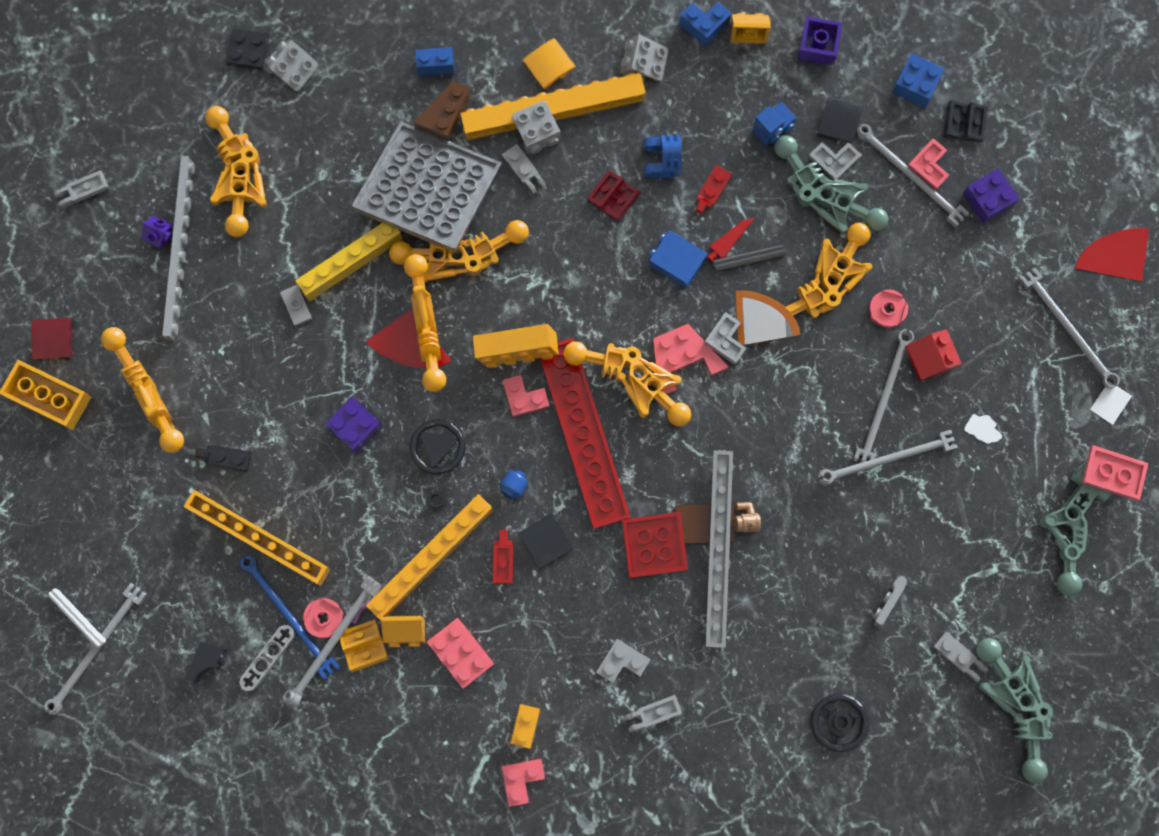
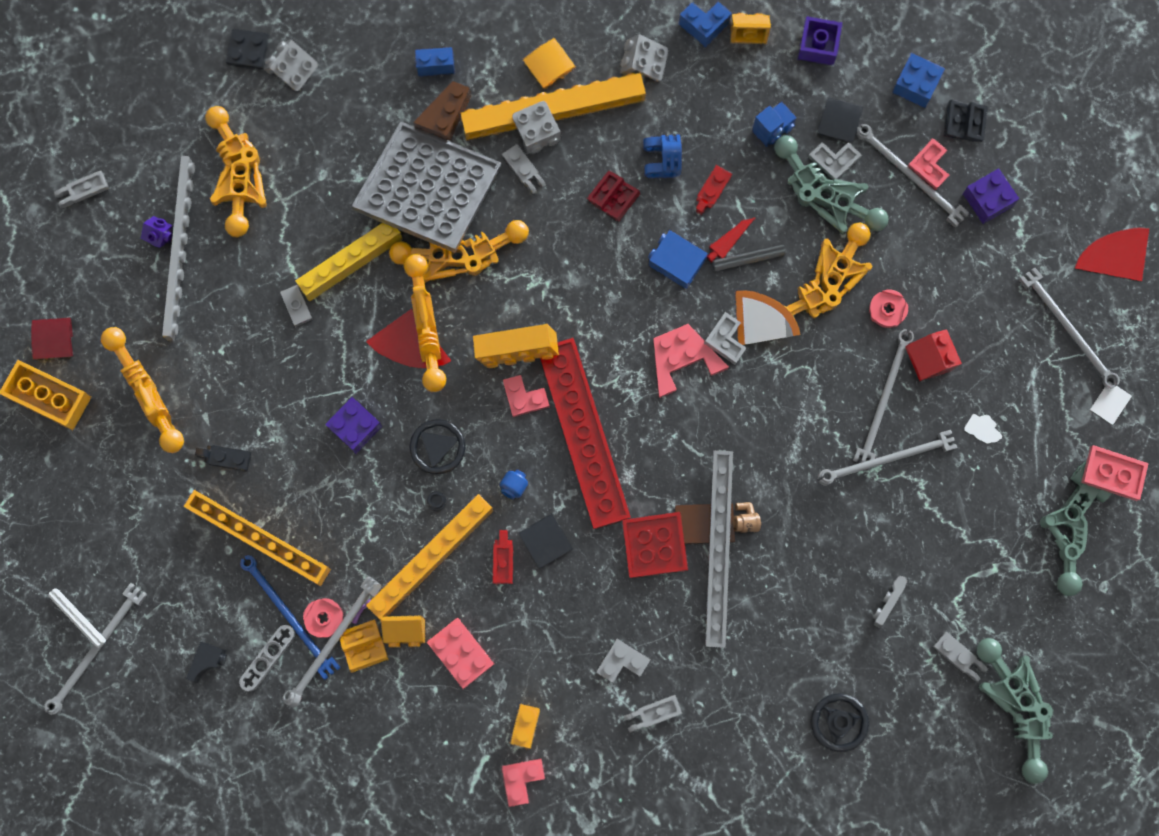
light orange piece [564,342,691,426] -> none

